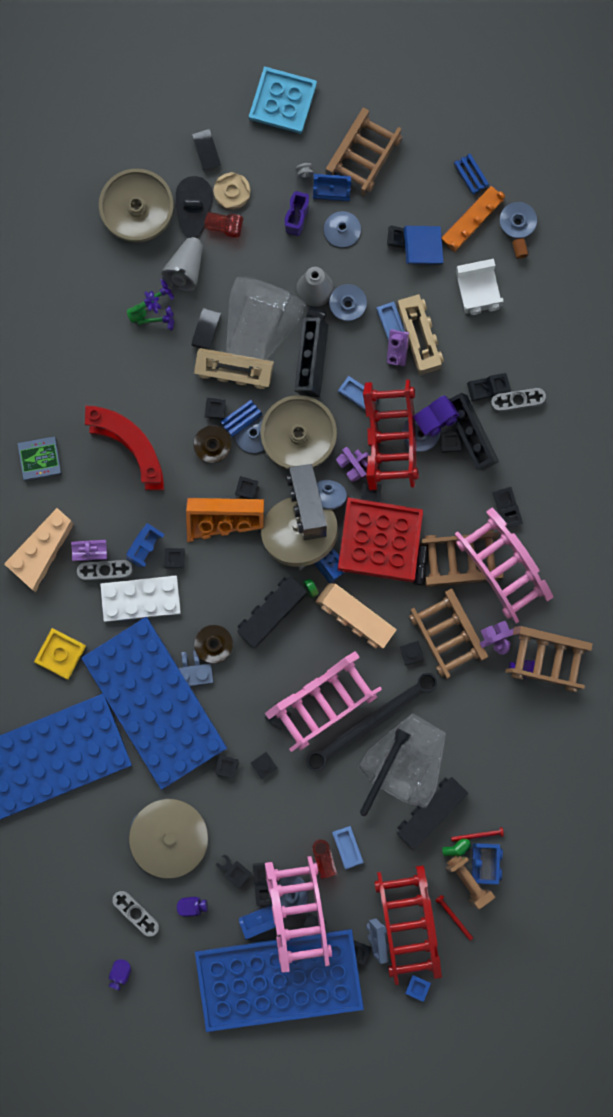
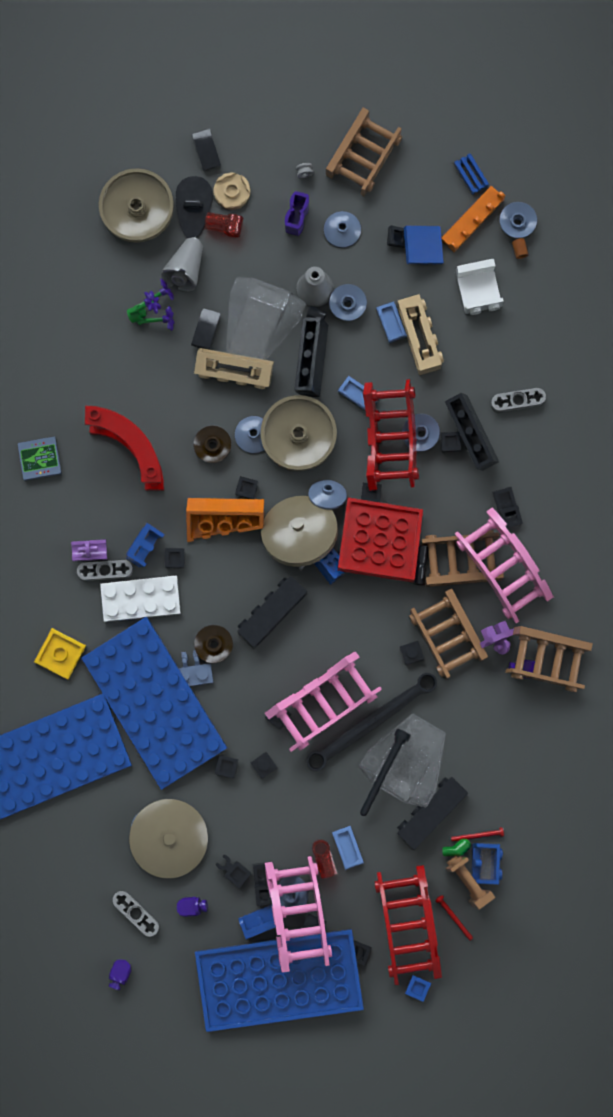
light nougat wedge [5,508,74,593] -> none
black plate [205,398,226,419] -> none
blue tile [221,400,262,437] -> none
medium azure plate [249,66,317,134] -> none
brick [286,464,327,540] -> none
green tile [303,579,318,598] -> none
blue hinge [313,174,351,201] -> none
light nougat wedge [315,583,397,649] -> none
medium lavender hips [336,447,370,483] -> none
sand blue hinge [366,918,389,964] -> none
medium lavender hips [387,329,409,366] -> none
dark purple brick [413,395,459,437] -> none
black slope [467,373,511,401] -> none

